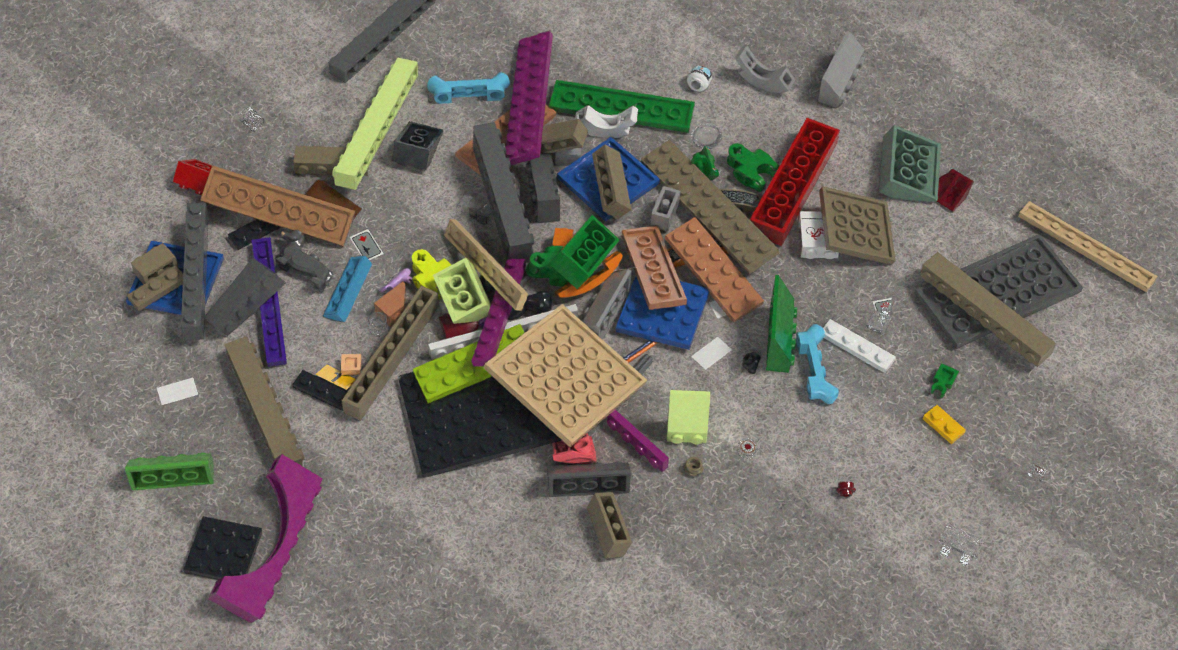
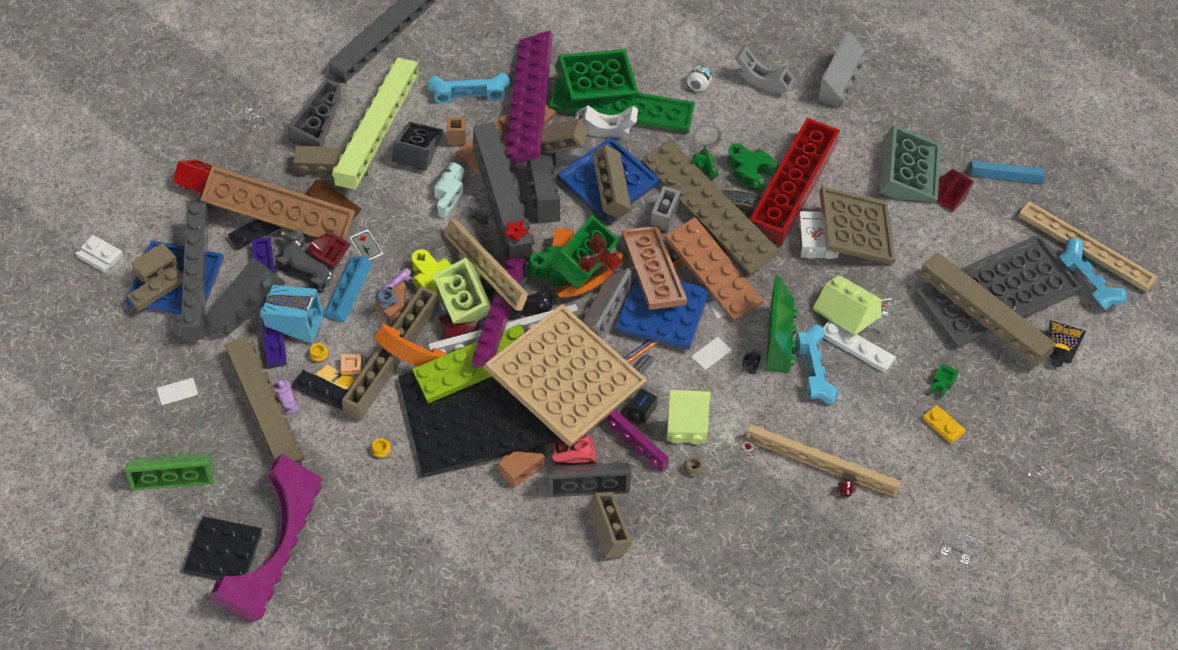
none -> white plate [75,235,123,273]
none -> medium azure slope [260,285,324,343]
none -> lavender piece [273,379,299,415]
none -> dark grey wedge [288,78,341,147]
none -> dark red slope [309,231,351,269]
none -> yellow plate [309,343,328,362]
none -> yellow plate [371,438,391,458]
none -> orange slope [373,324,447,366]
none -> sand blue plate [375,289,398,309]
none -> light aqua plate [434,162,465,219]
none -> medium nougat brick [447,117,466,145]
none -> nougat slope [498,452,545,488]
none -> red plate [504,220,529,242]
none -> green slope [555,49,639,101]
none -> clear red bar [579,234,624,272]
none -> black brick [628,388,658,424]
none -> tan plate [746,425,901,498]
none -> yellowish green slope [813,275,881,335]
none -> dark azure slope [970,160,1045,184]
none -> black torso [1046,320,1086,367]
none -> medium azure plate [1058,238,1127,310]

